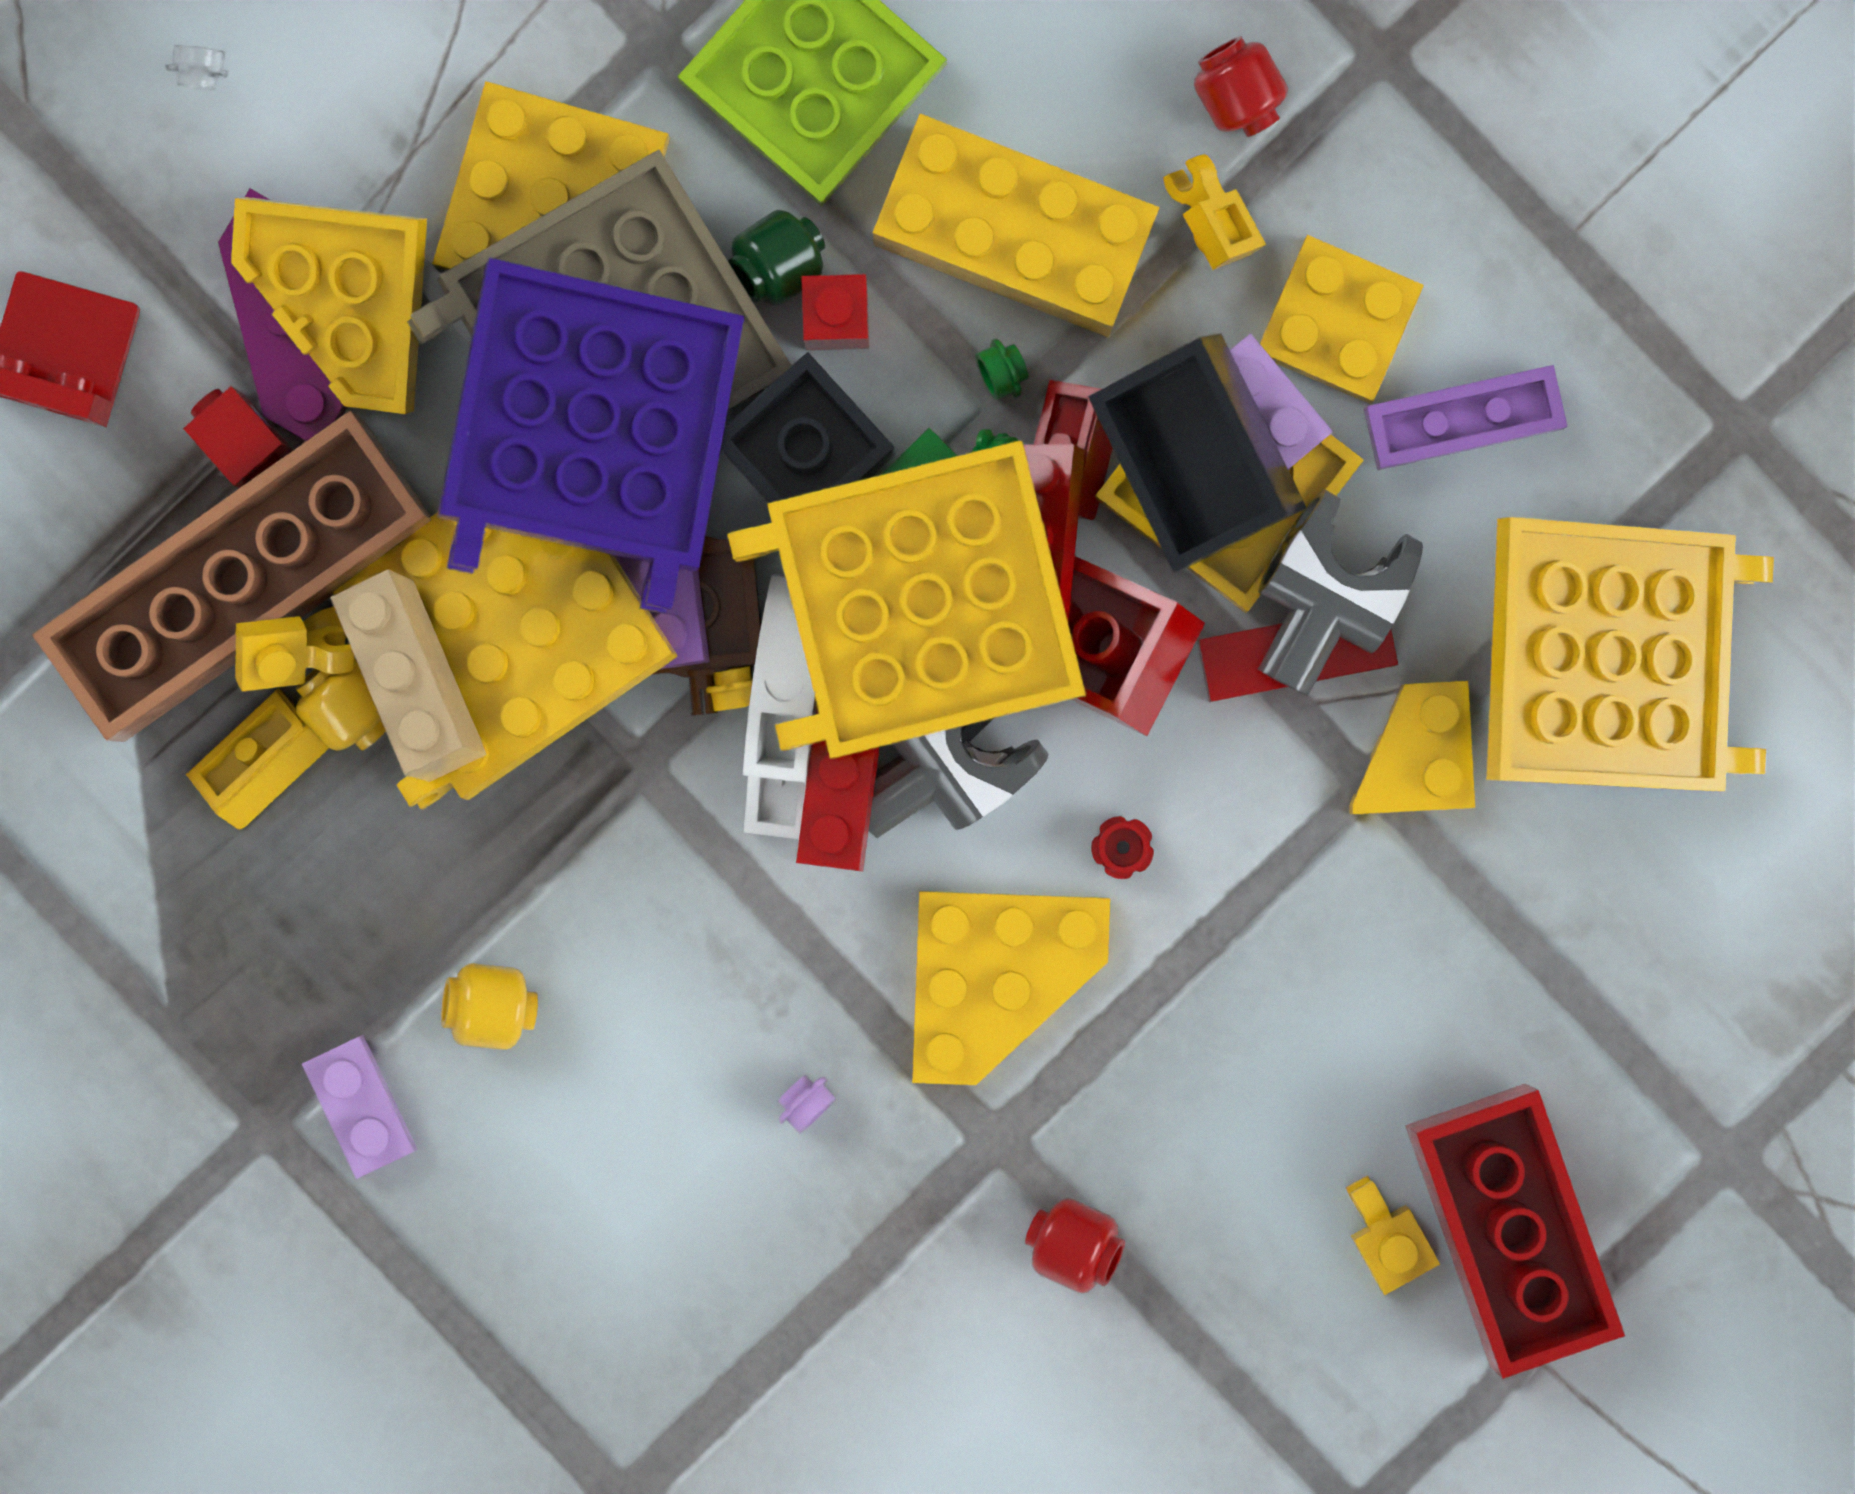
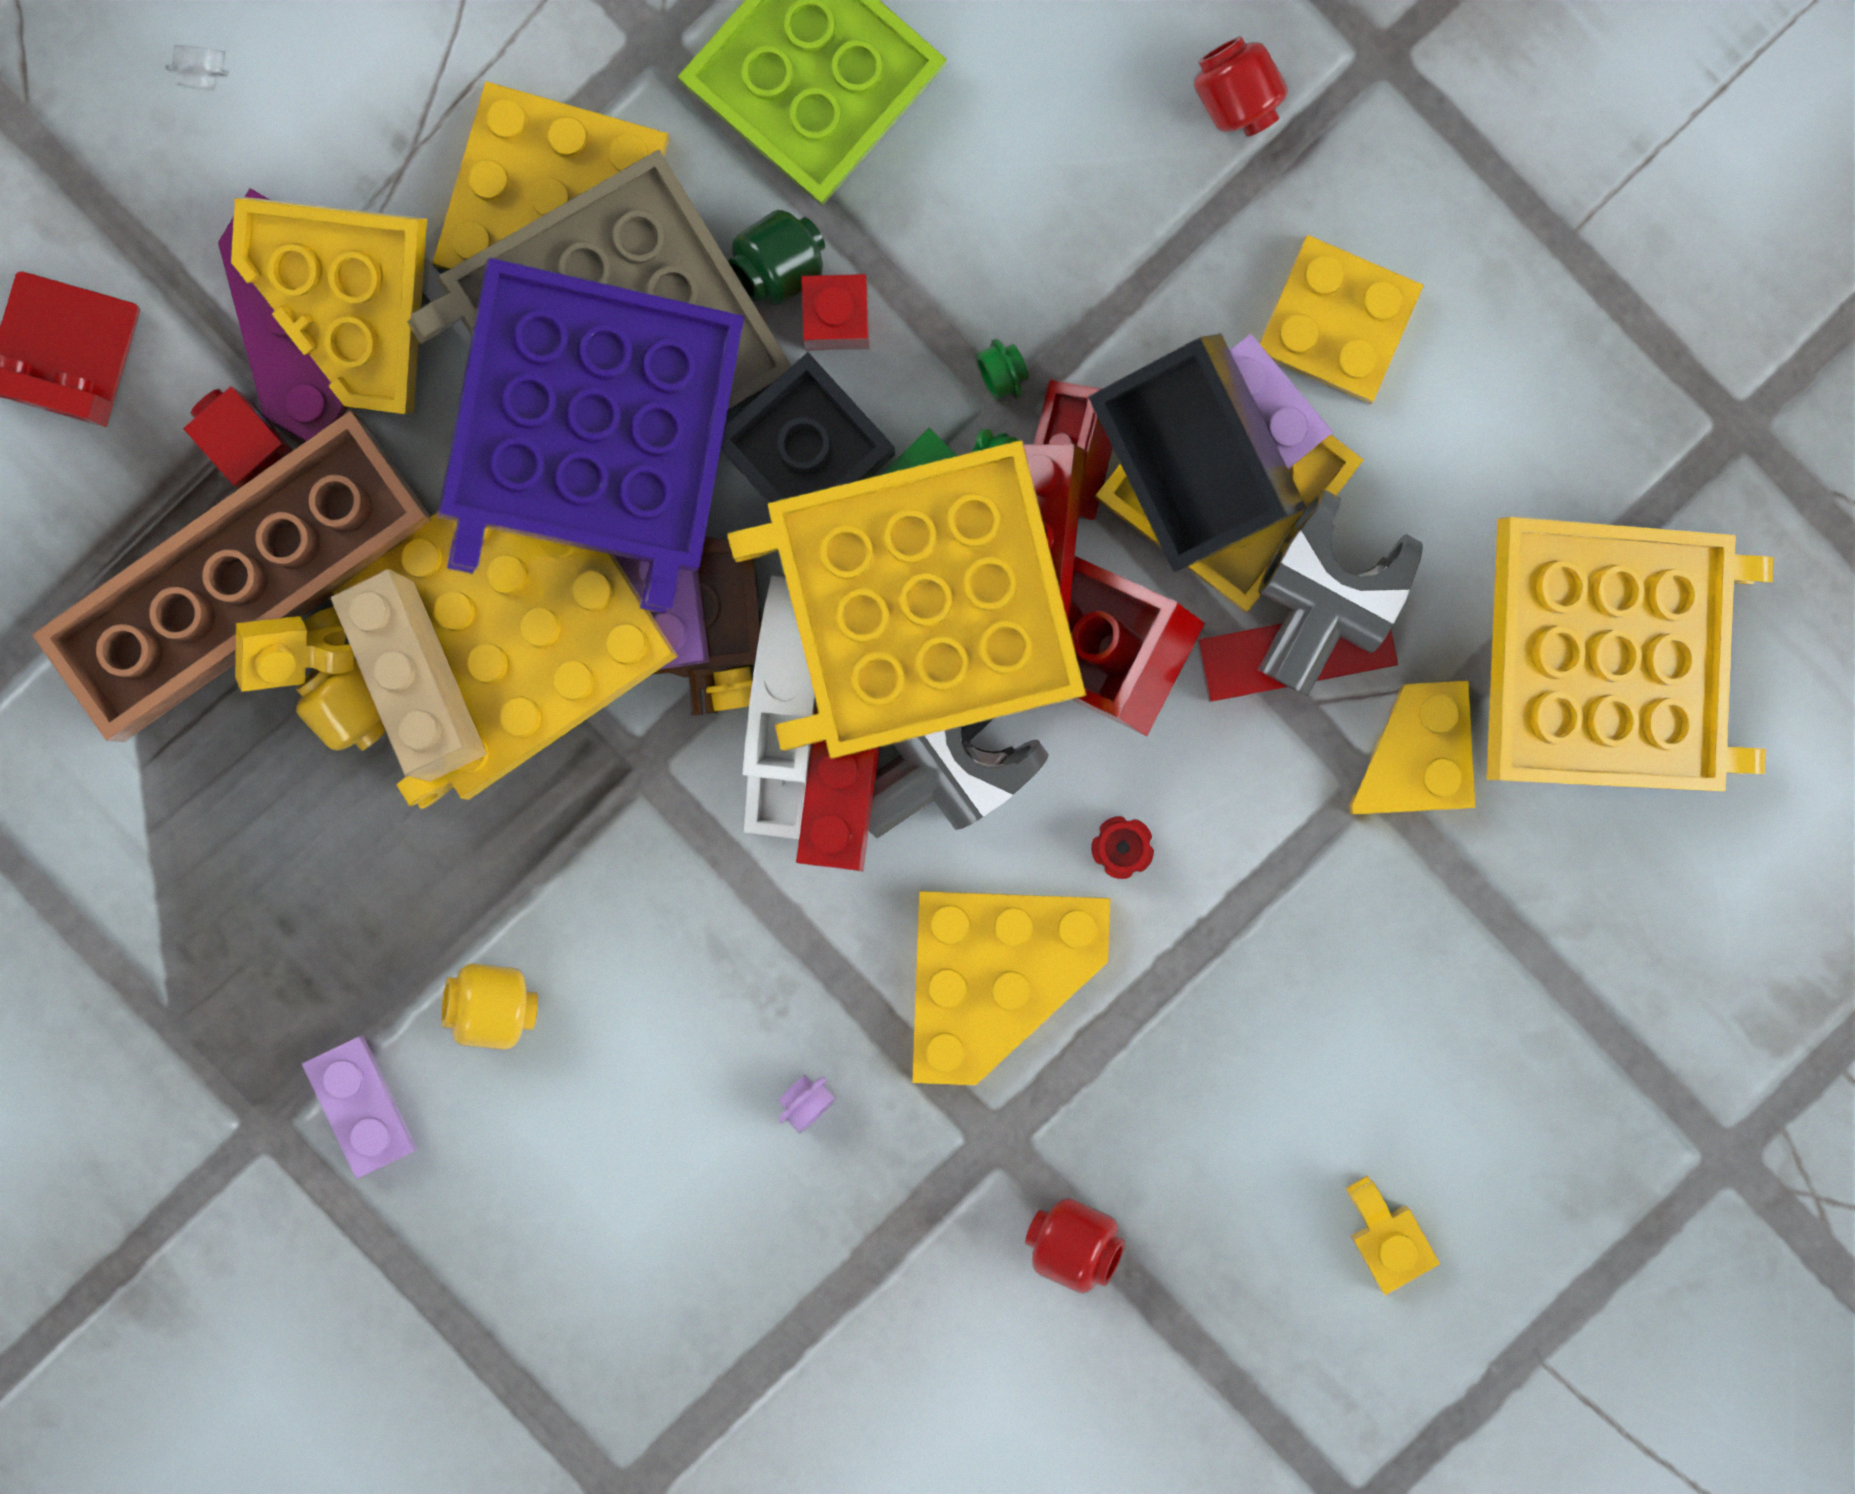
yellow slope [186,688,329,829] -> none
yellow brick [872,113,1160,338] -> none
yellow plate [1163,153,1266,270] -> none
medium lavender plate [1364,365,1568,471] -> none
red brick [1405,1084,1625,1379] -> none

